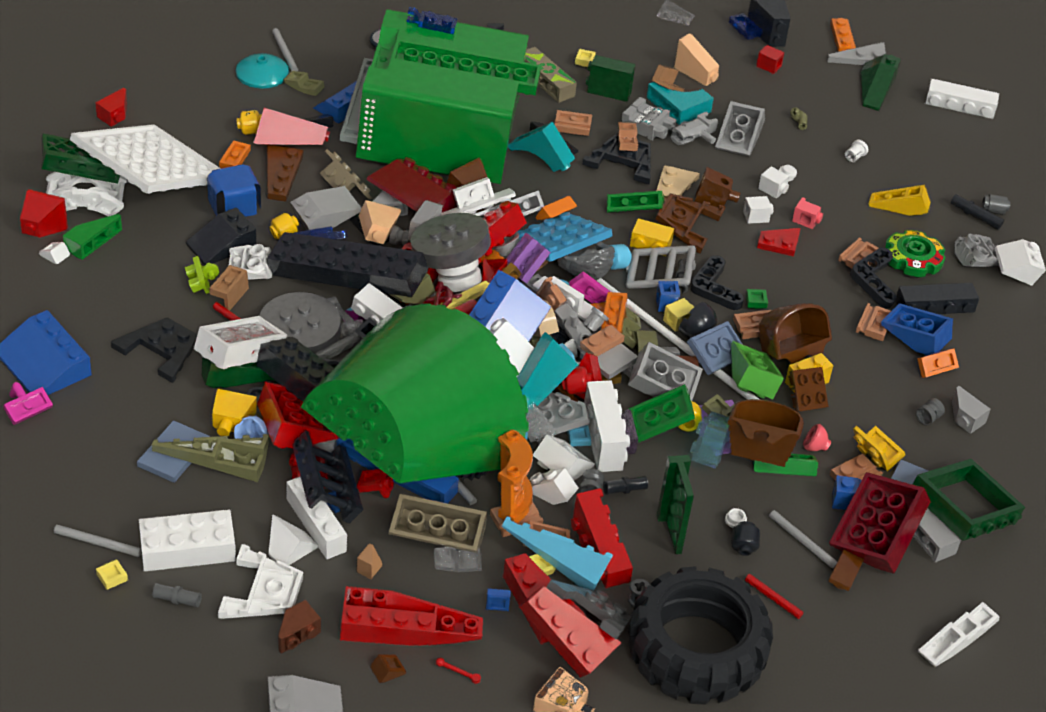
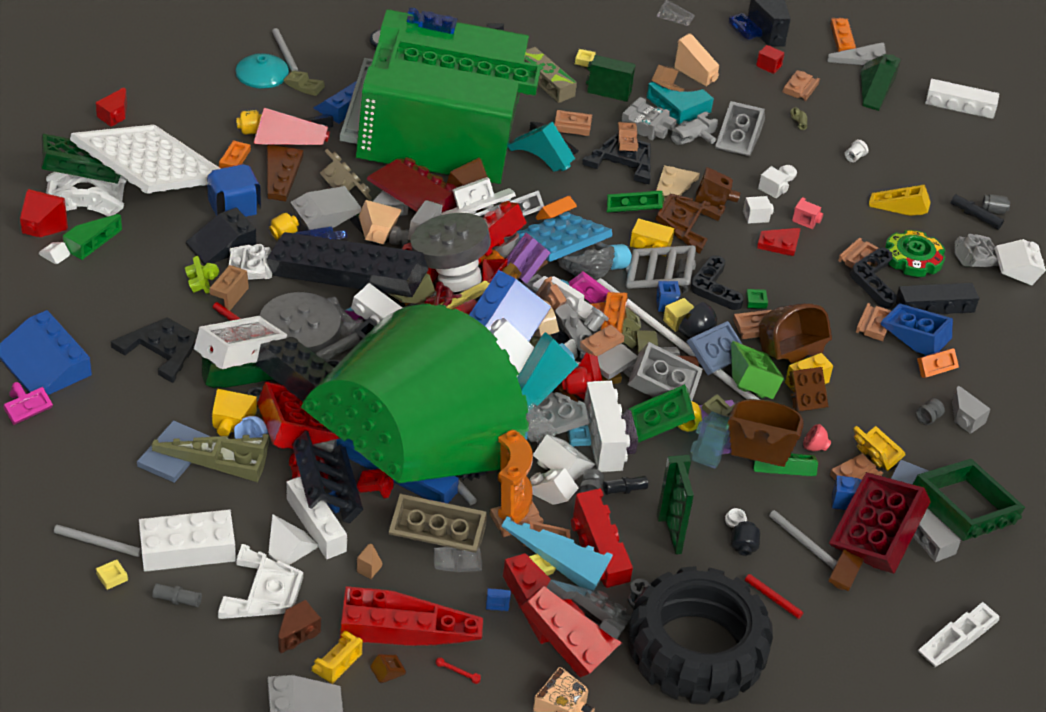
none -> yellow hinge [312,631,362,684]
none -> nougat plate [783,70,820,101]

